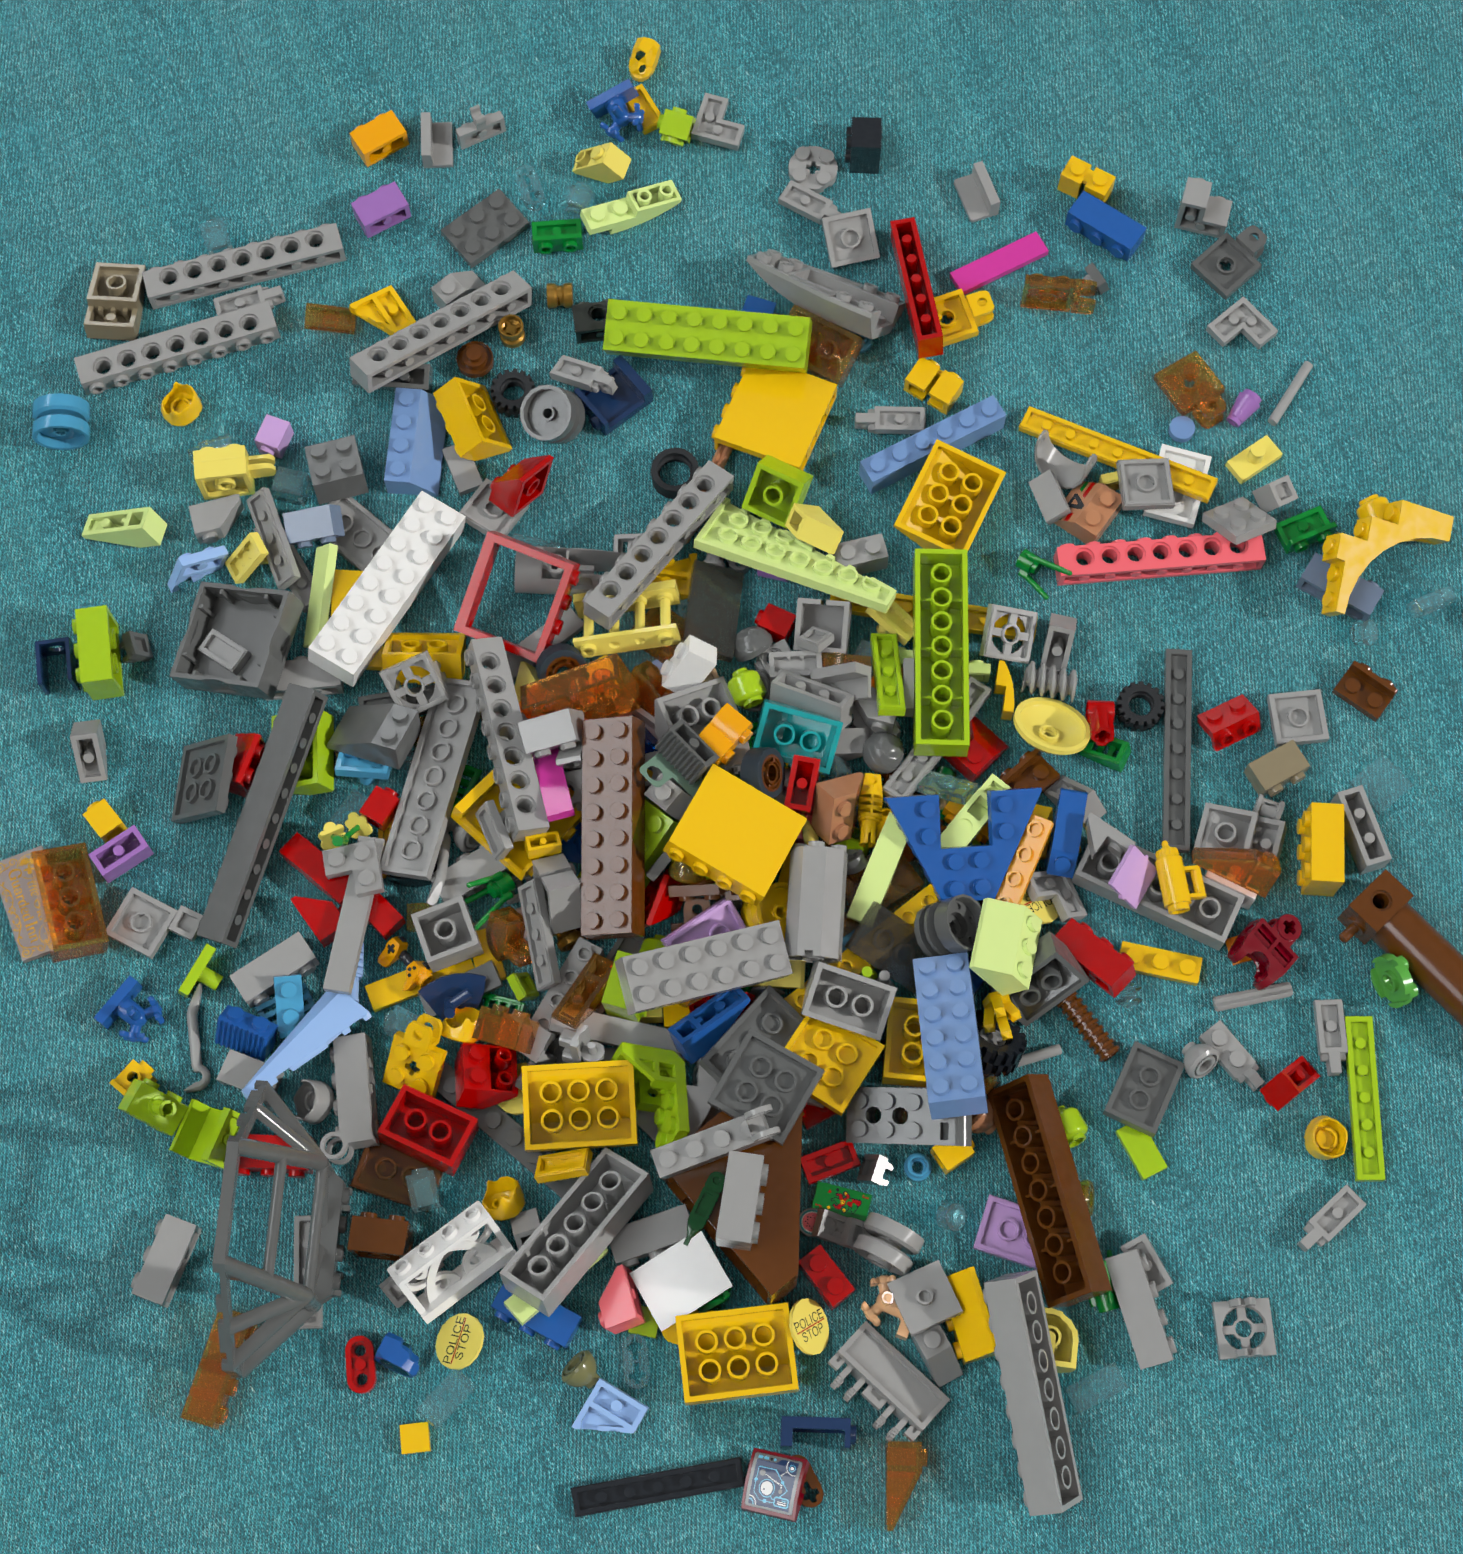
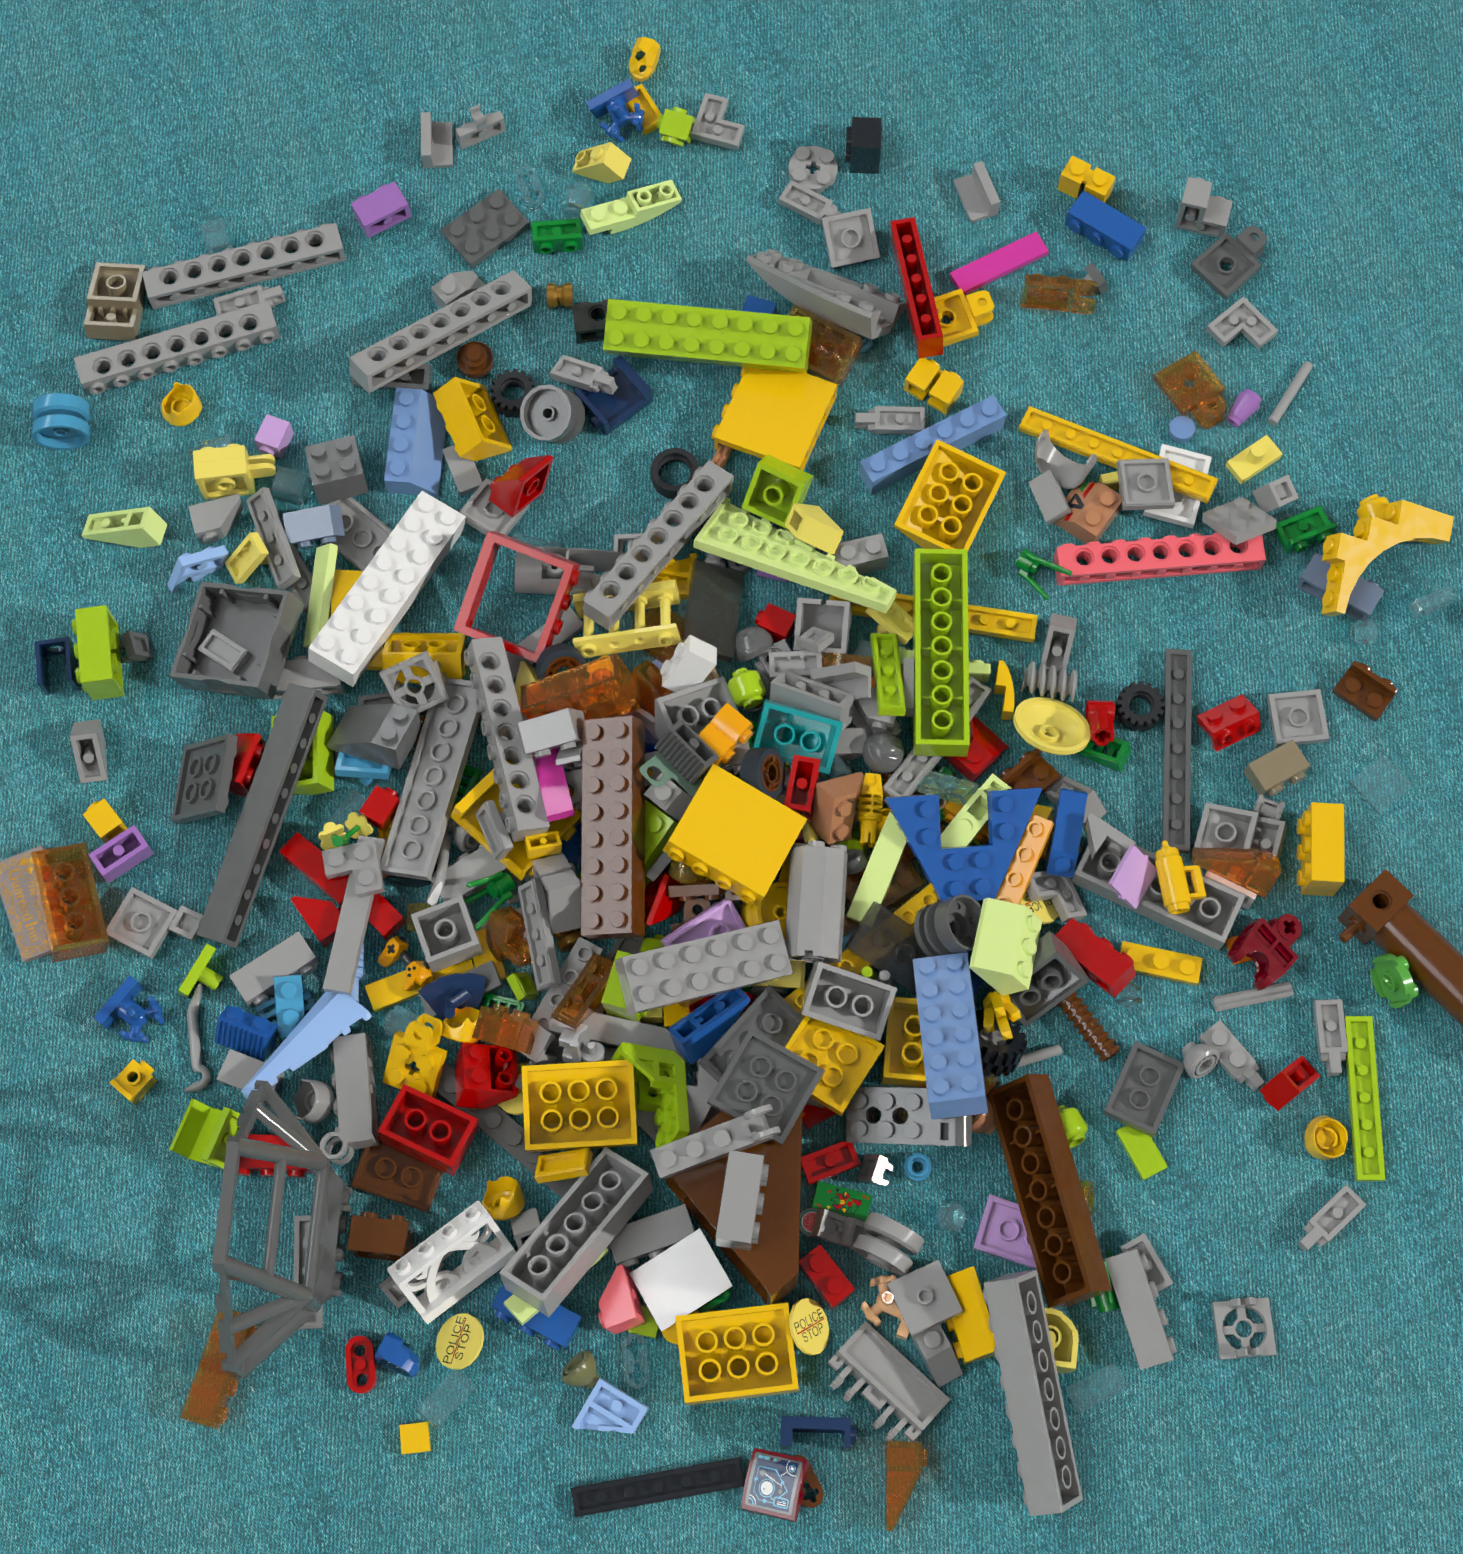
lime brick [118,1078,189,1136] -> none
light grey brick [131,1214,202,1308] -> none
clear orange plate [304,303,356,334] -> none
light orange brick [349,110,409,167] -> none
yellow wing [349,285,416,335] -> none
clear light blue brick [406,1168,442,1213] -> none
pearl gold wheel [498,314,525,348] -> none
dark green piece [683,1172,725,1246] -> none
yellow brick [930,1141,975,1175] -> none
light grey piece [979,603,1038,664] -> none
light grey brick [1331,785,1392,875] -> none

